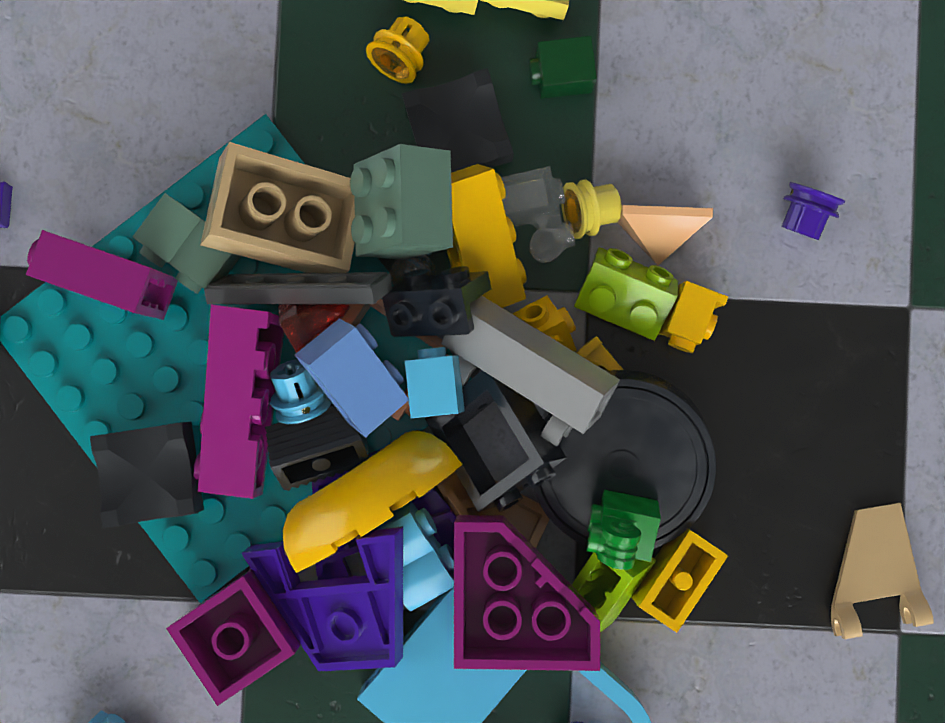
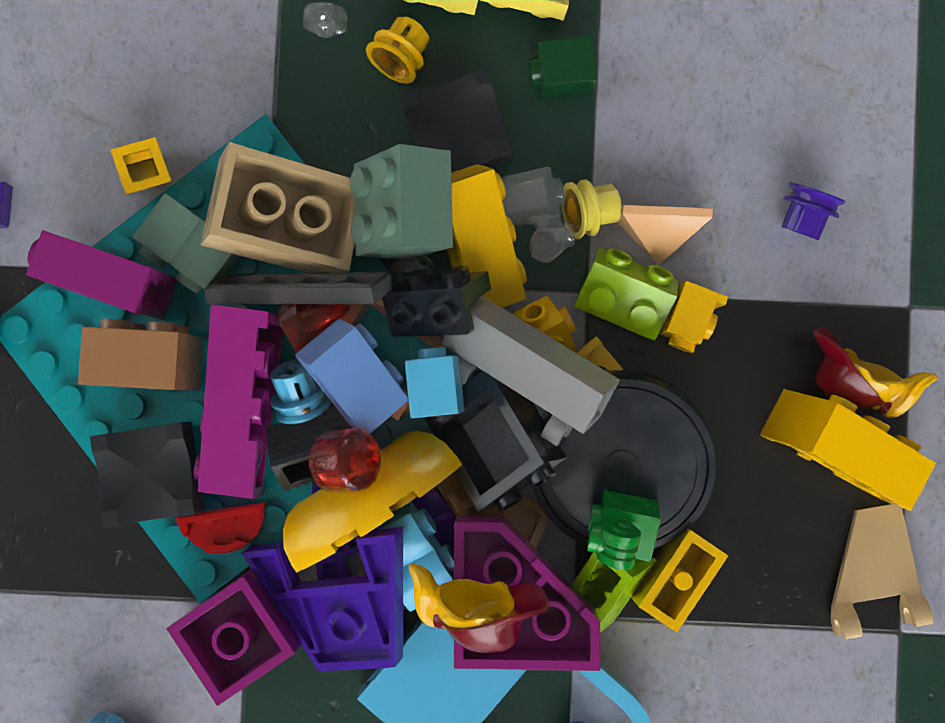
none -> medium nougat brick [78,319,204,390]
none -> yellow brick [110,137,171,195]
none -> red tile [175,501,267,554]
none -> clear tile [303,2,347,38]
none -> clear red head [309,428,382,493]
none -> hair [408,563,549,653]
none -> yellow wedge [760,389,936,511]
none -> hair [813,328,938,418]

